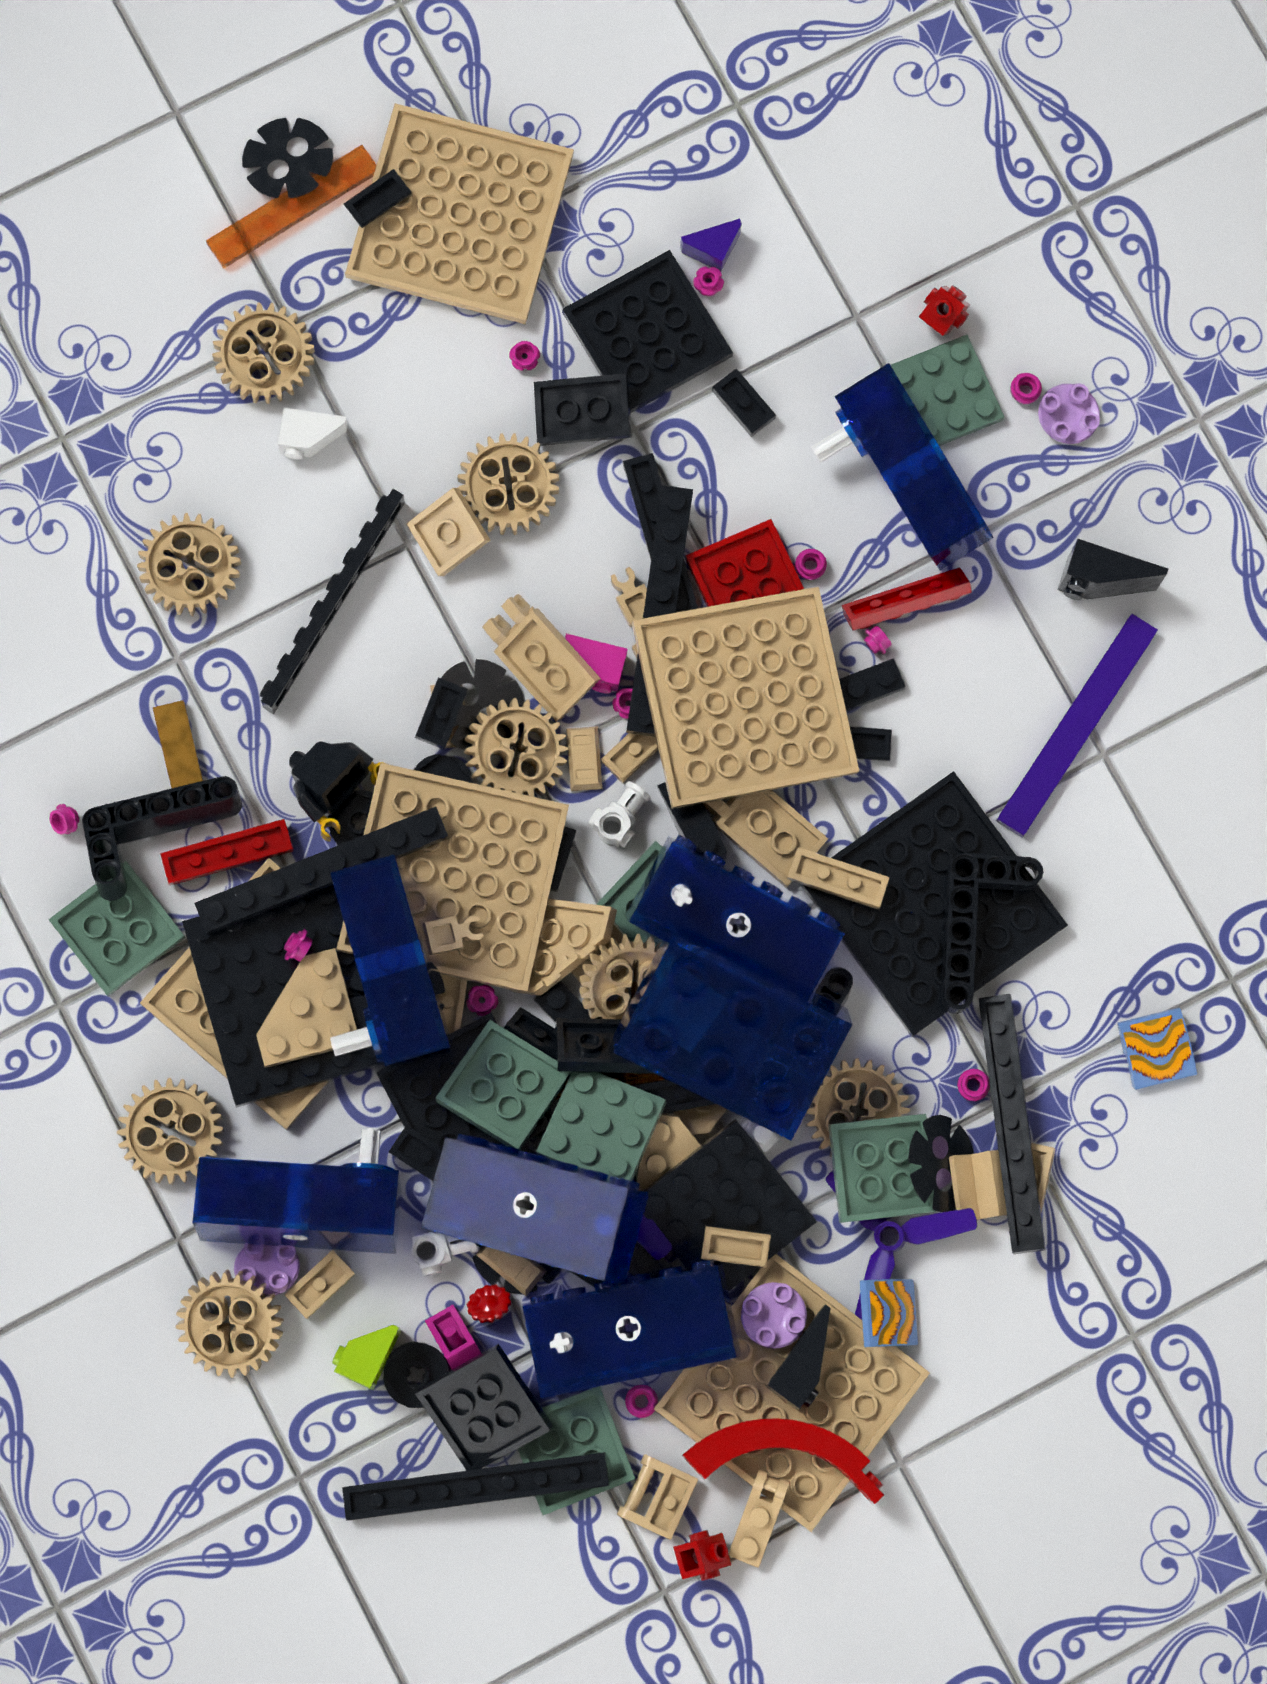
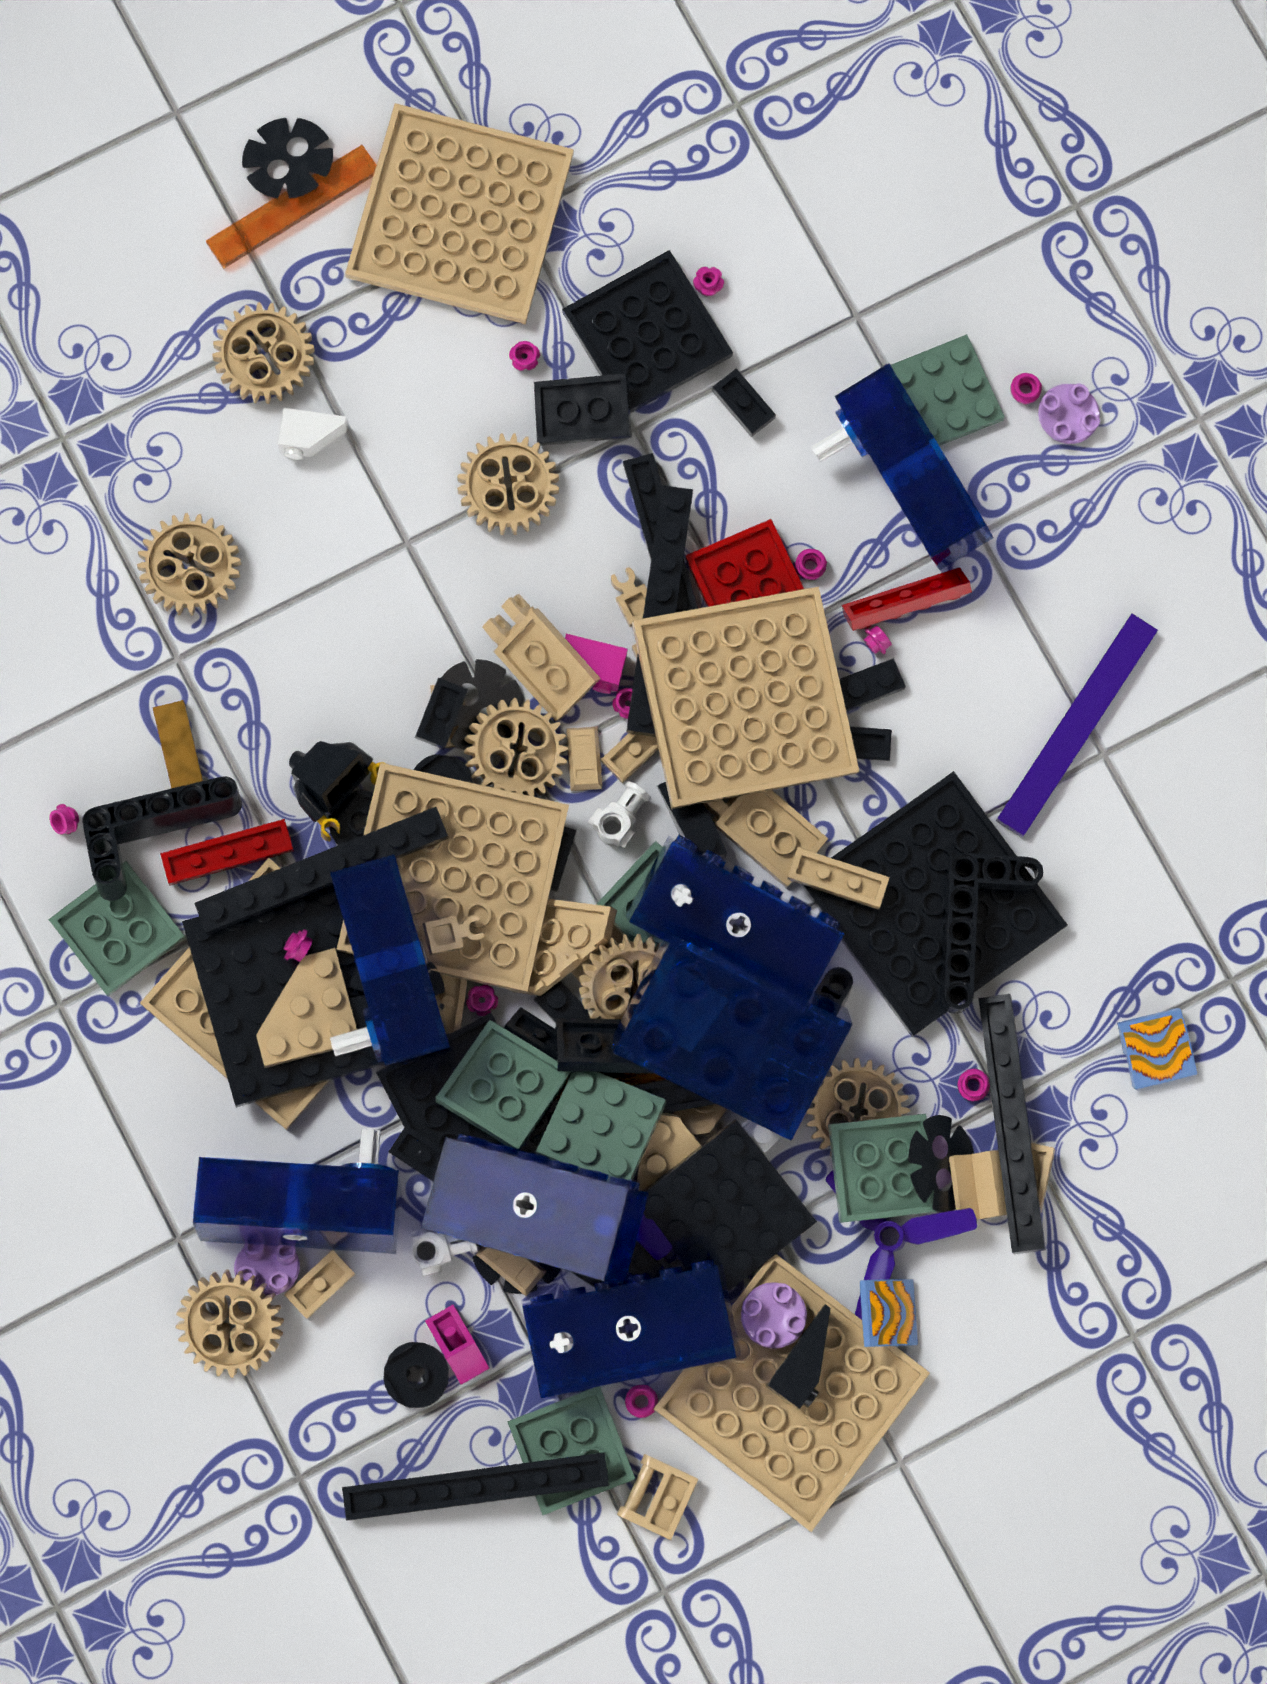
tan gear [117,1078,224,1185] -> none
black plate [260,489,405,714] -> none
lime slope [332,1325,402,1390] -> none
black tile [343,169,412,228] -> none
tan plate [406,488,491,576] -> none
black plate [415,1344,553,1471] -> none
red piece [466,1284,511,1323] -> none
red brick [673,1530,732,1581] -> none
dark purple slope [680,218,742,271] -> none
red arch [681,1418,884,1504] -> none
tan tile [701,1226,771,1268] -> none
tan plate [729,1469,790,1568] -> none
red brick [919,285,970,336] -> none
black slope [1057,539,1169,600] -> none

